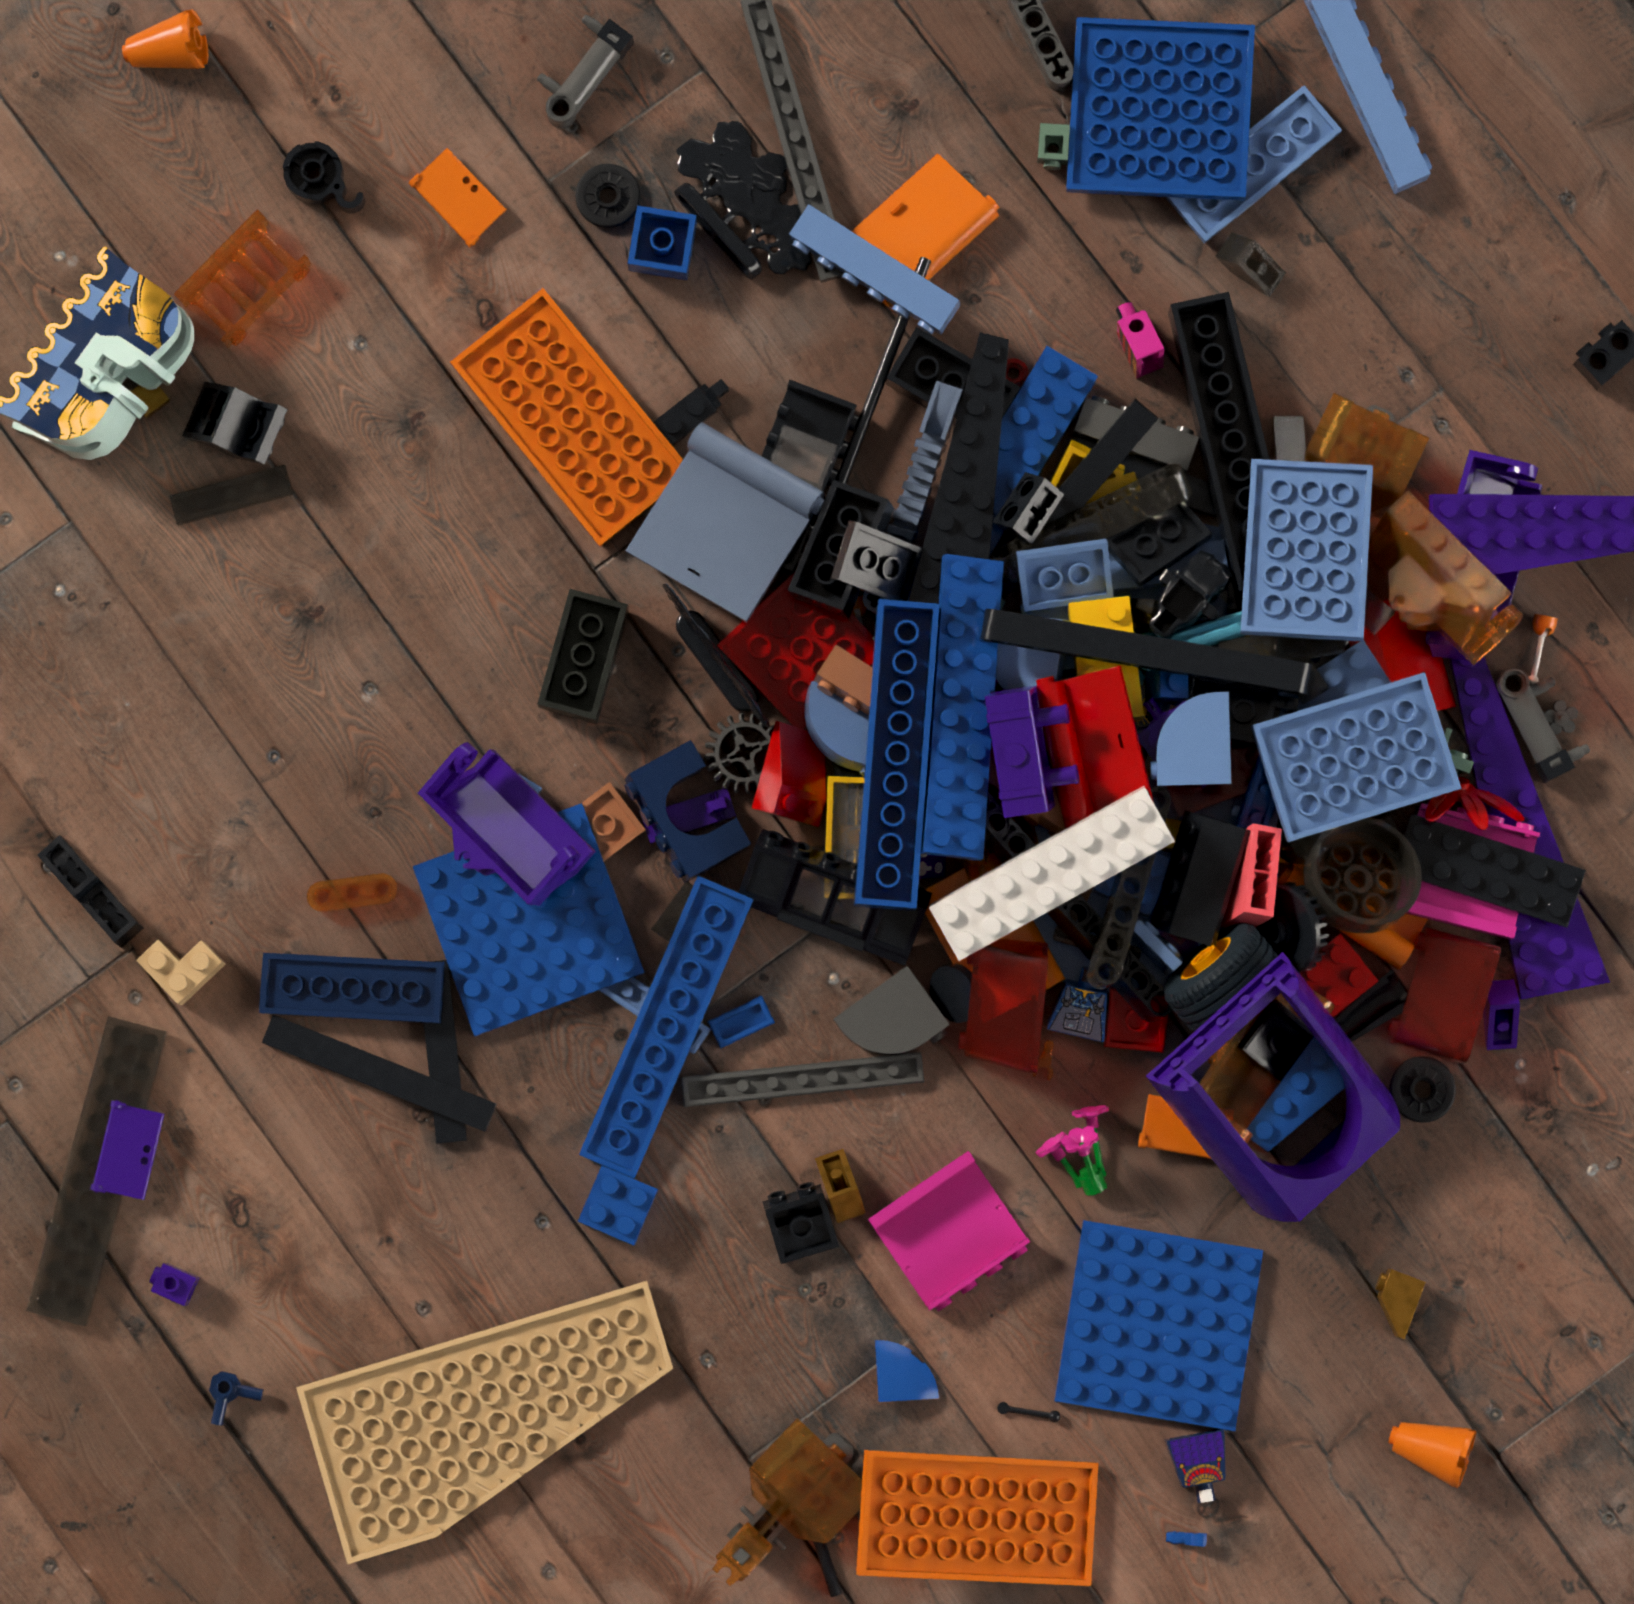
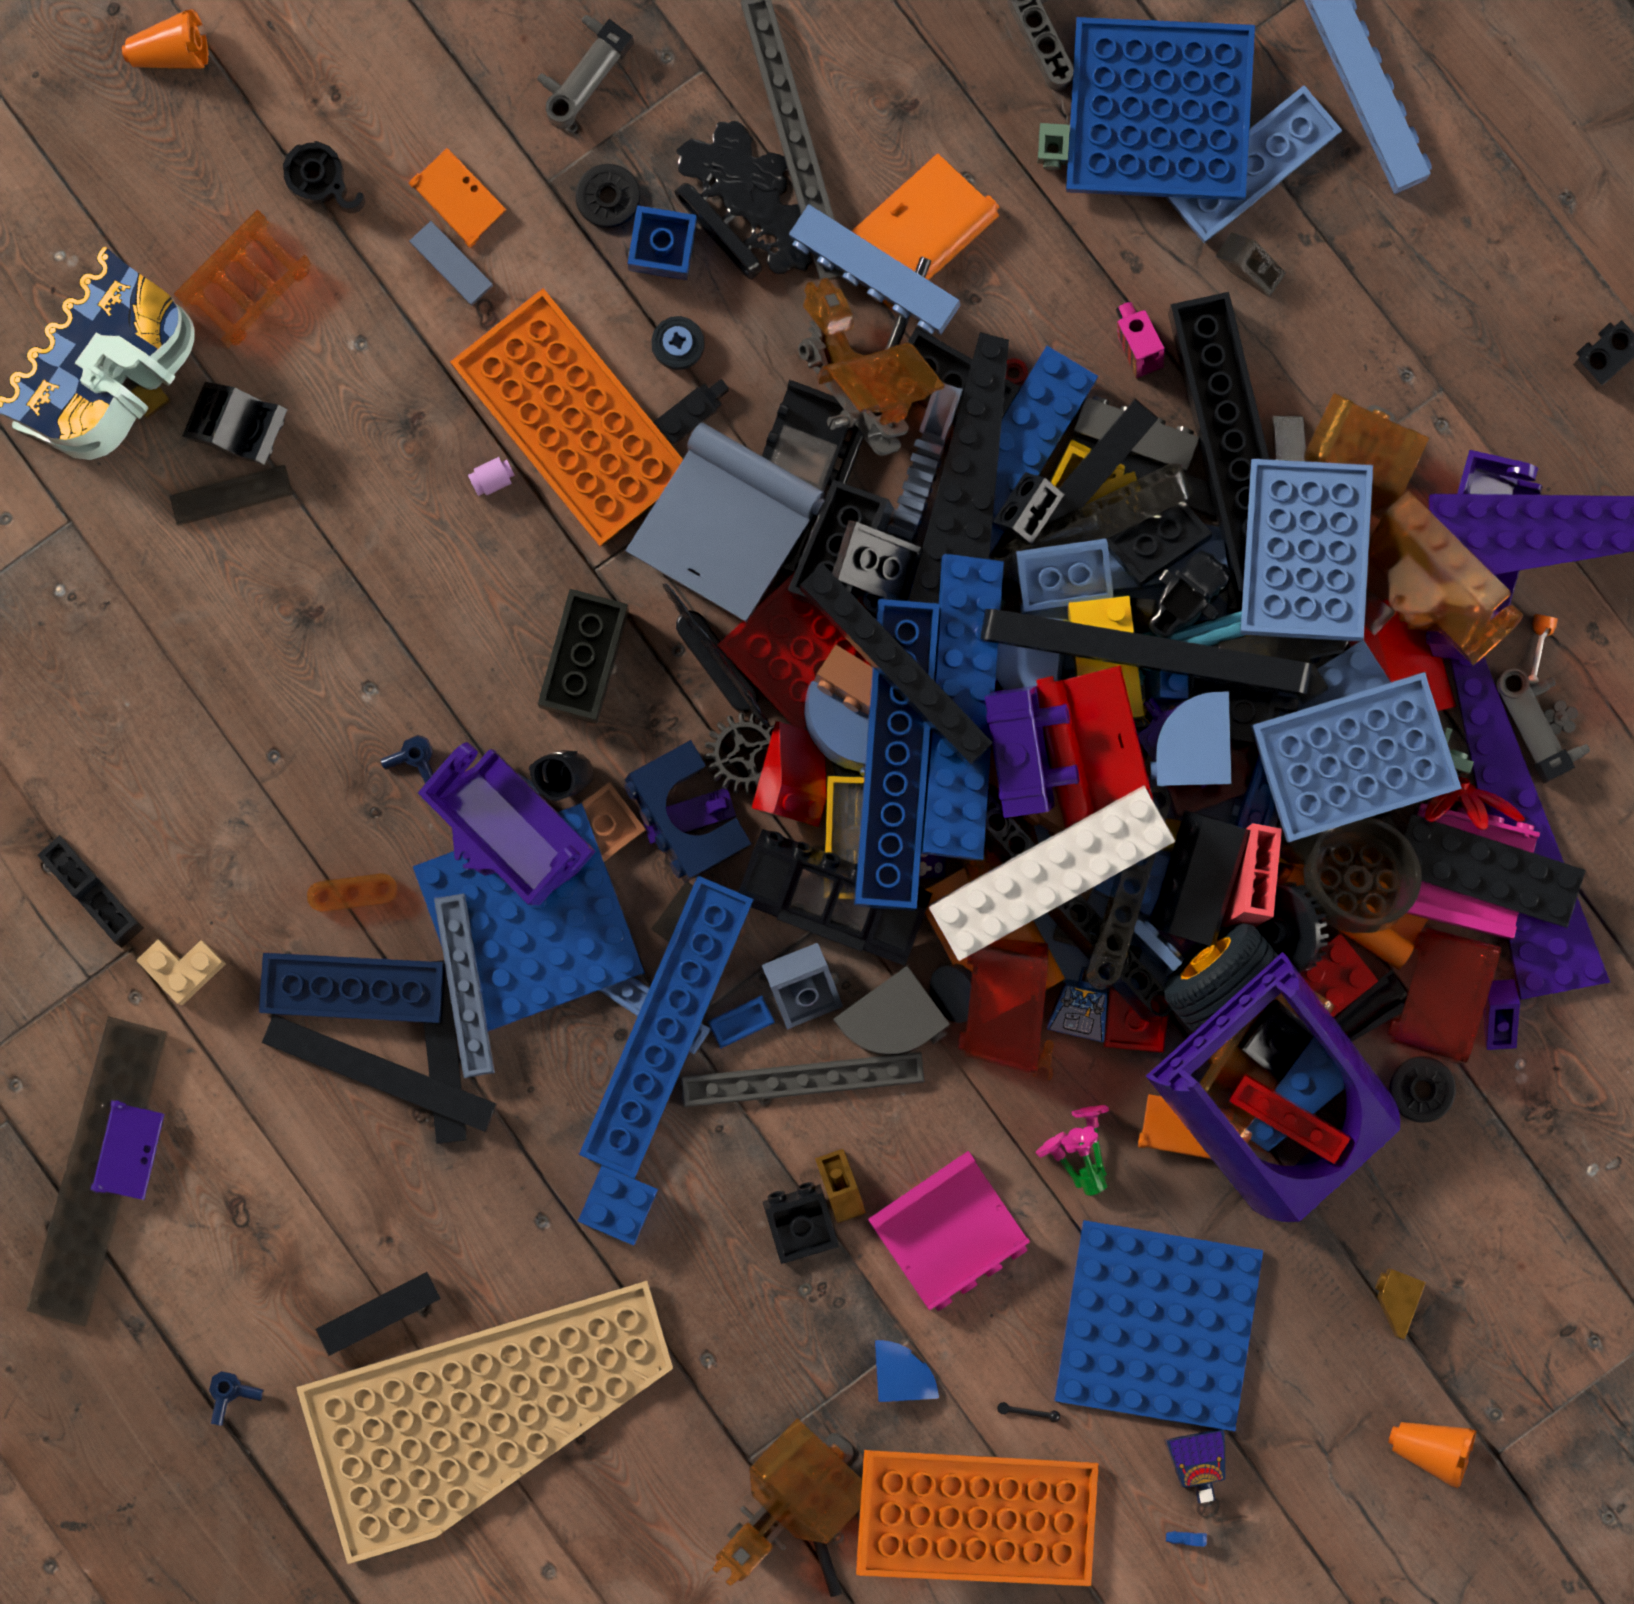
dark purple brick [149,1263,200,1306] -> none
none -> black slope [315,1272,441,1357]
none -> dark blue piece [381,735,434,783]
none -> sand blue tile [409,221,493,306]
none -> sand blue tile [434,893,495,1078]
none -> lavender brick [468,457,515,496]
none -> black helmet [529,750,594,801]
none -> black wheel [651,316,705,370]
none -> sand blue slope [762,943,843,1029]
none -> clear orange piece [798,278,945,456]
none -> black brick [800,564,993,767]
none -> red piece [1229,1074,1351,1164]

